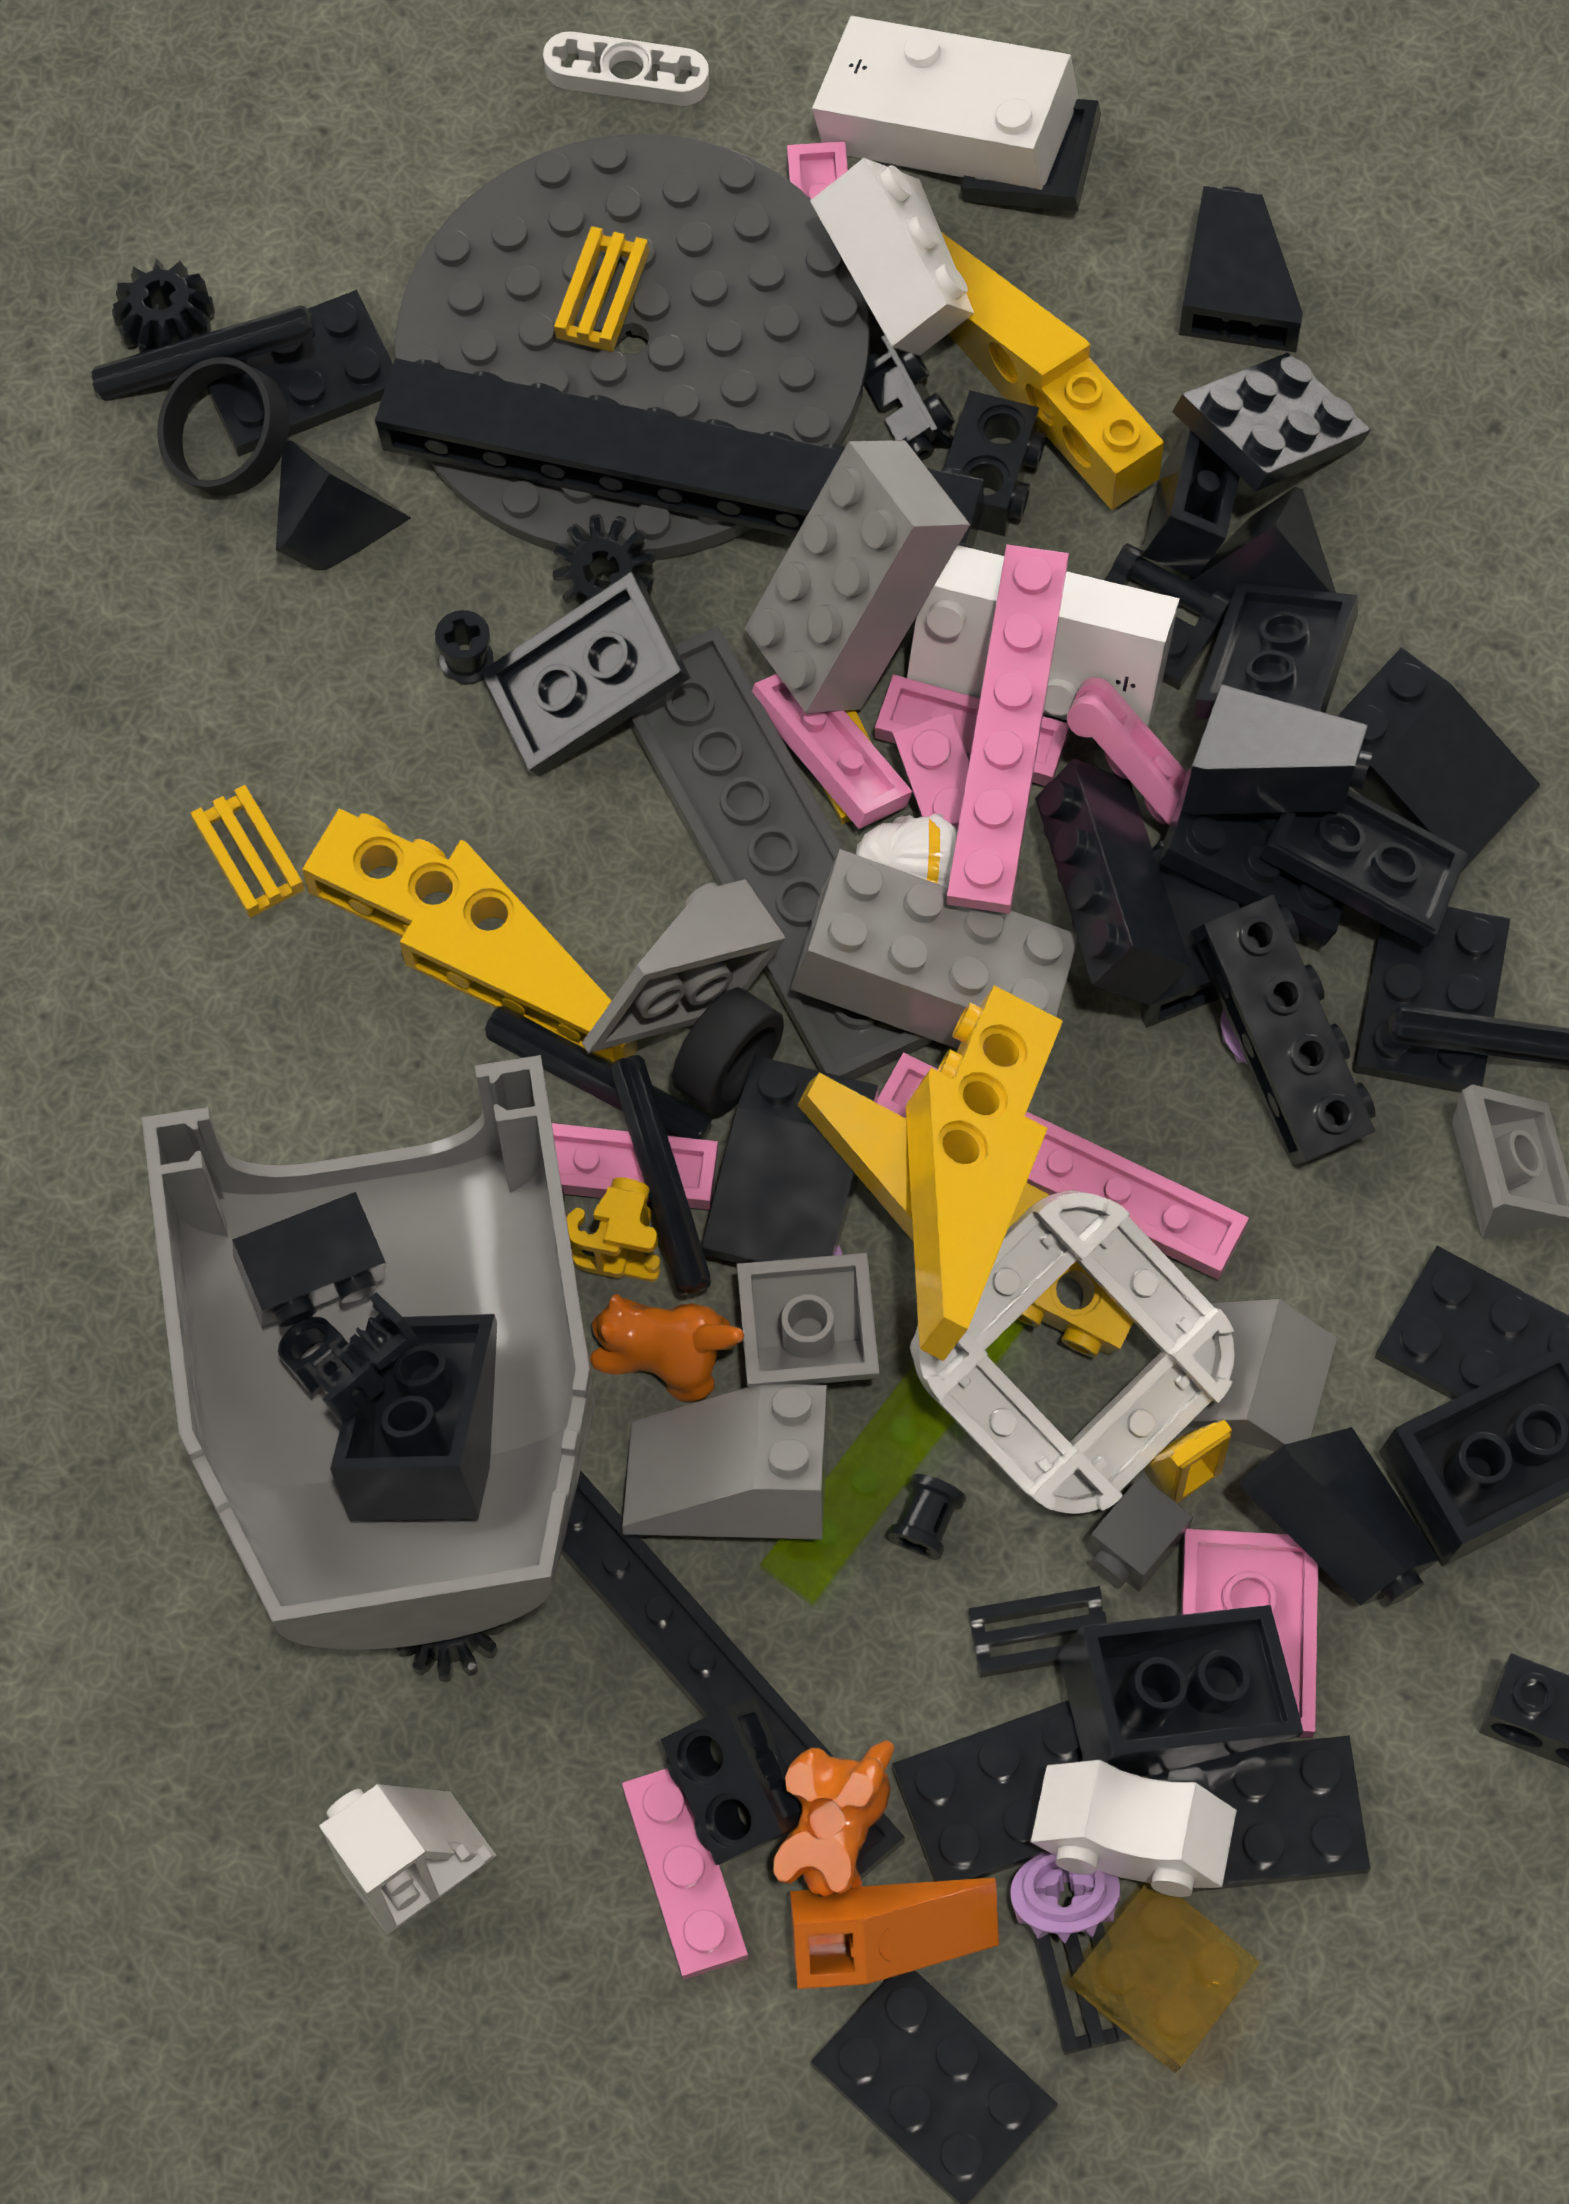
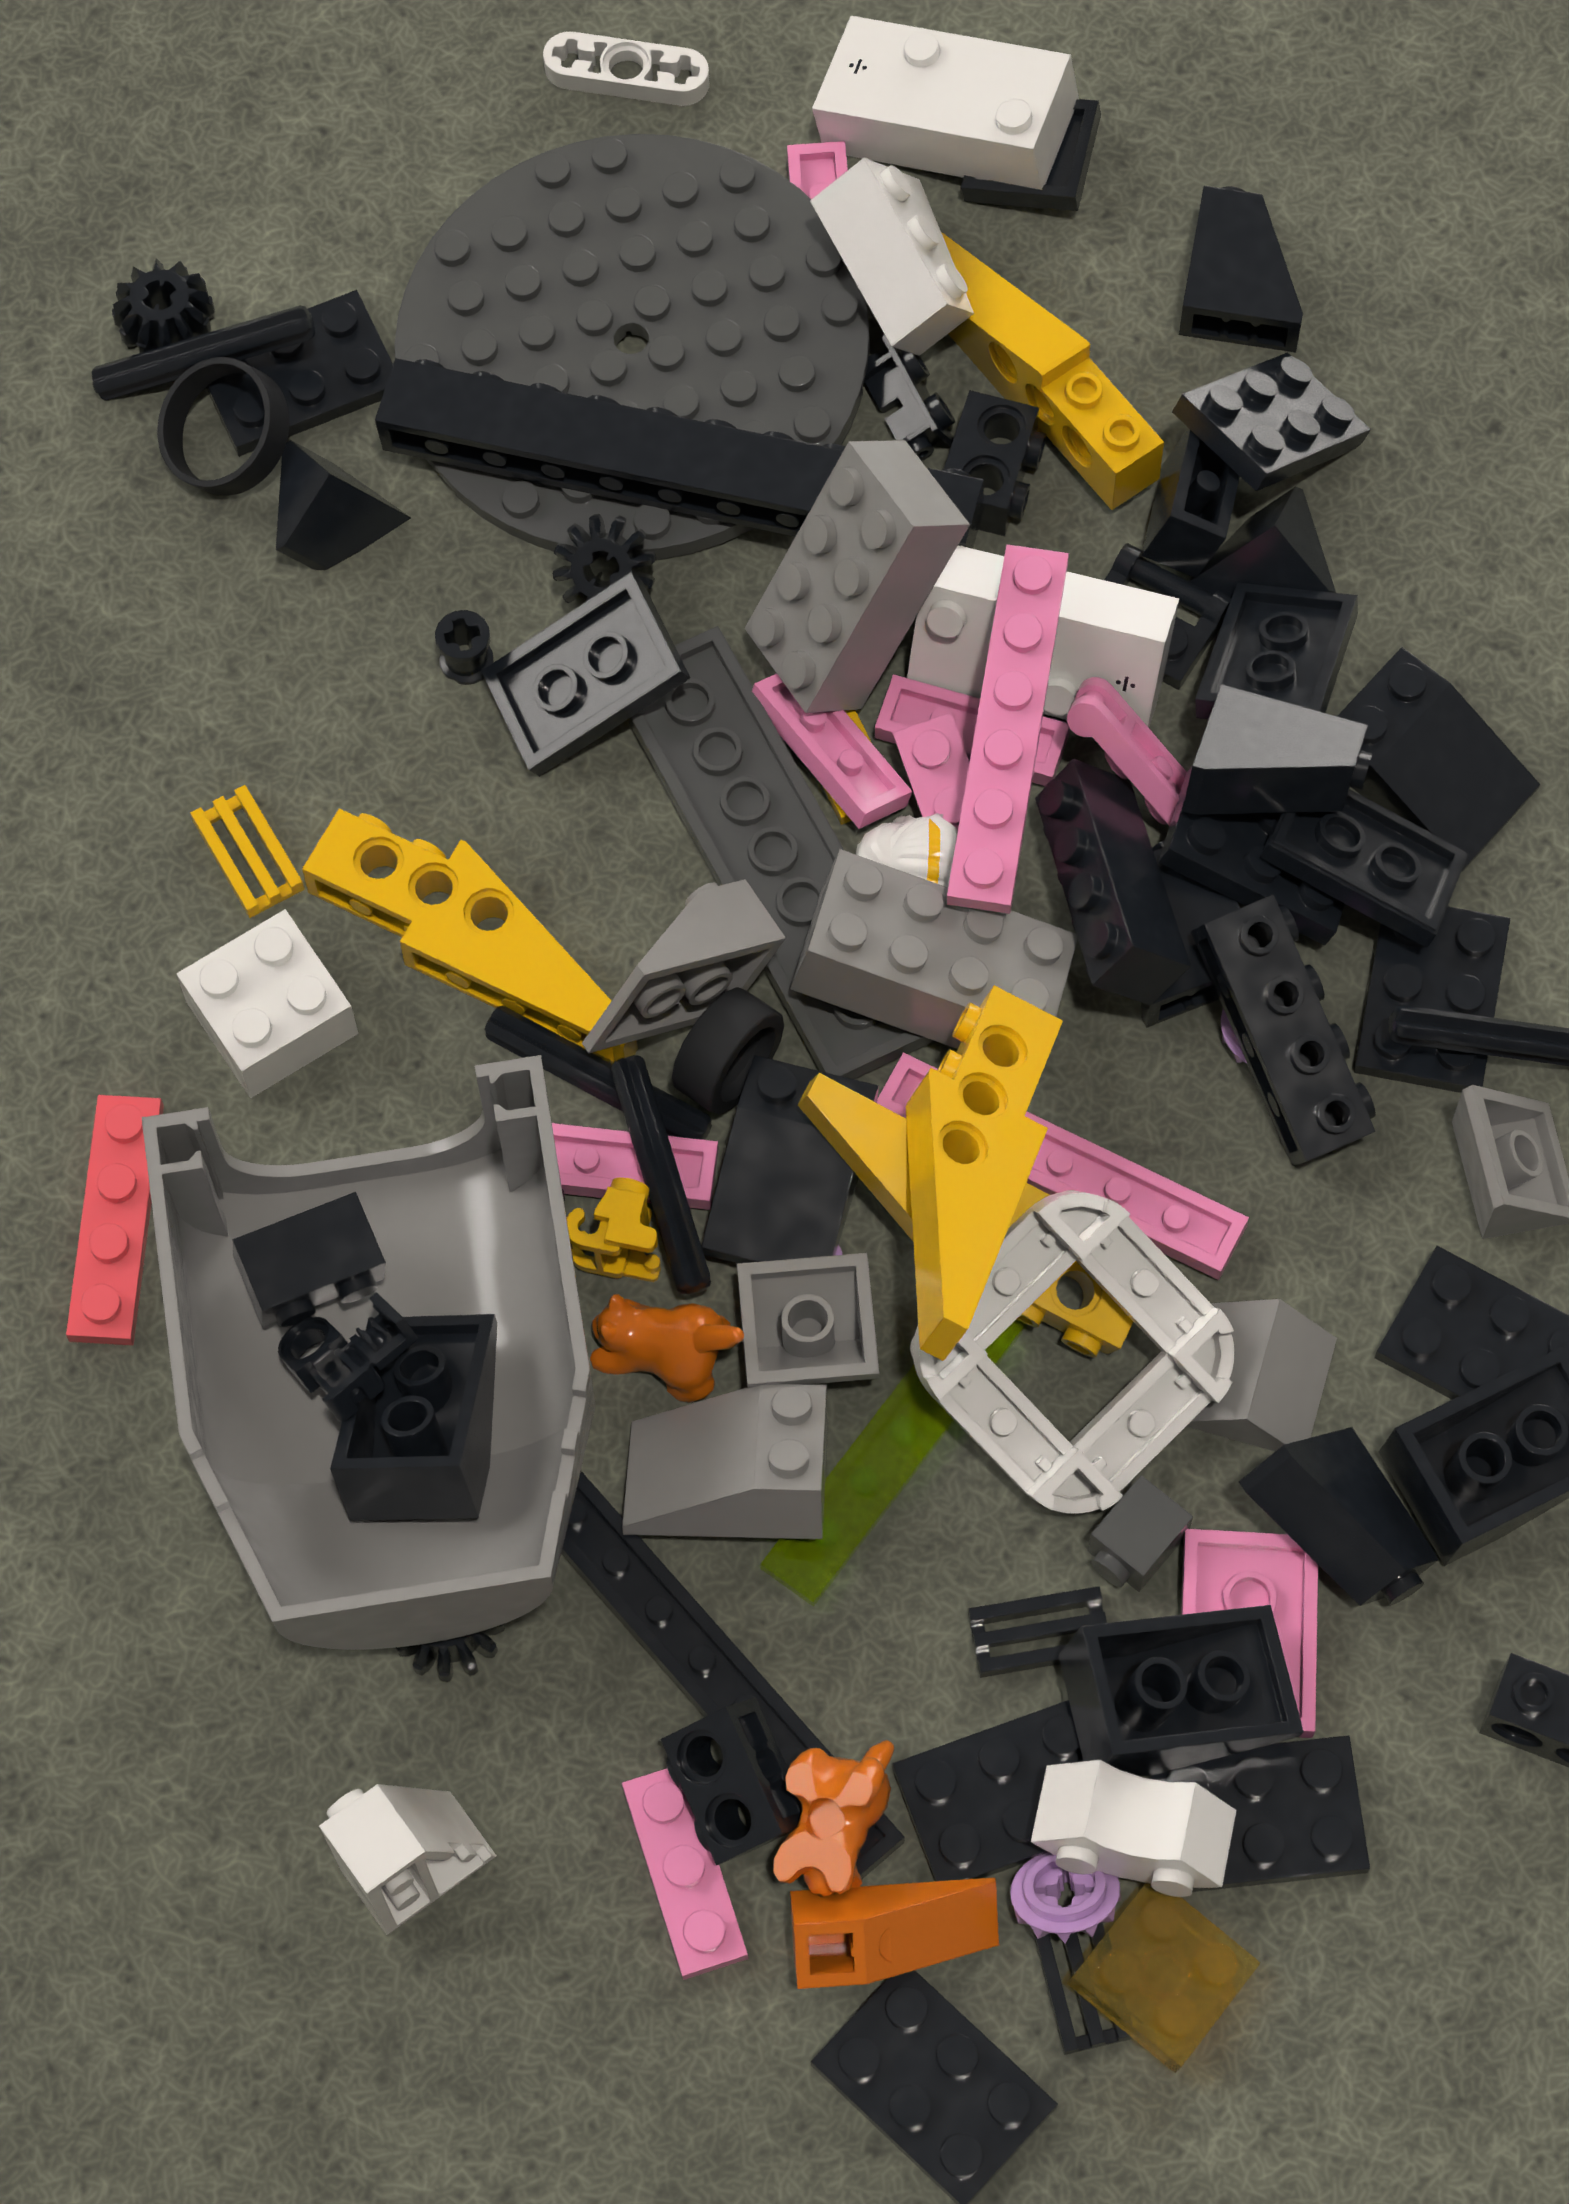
yellow tile [554,226,649,352] -> none
black bush [888,1474,967,1560] -> none
yellow slope [1143,1419,1232,1503] -> none
none -> coral plate [66,1095,164,1345]
none -> white brick [176,909,358,1099]

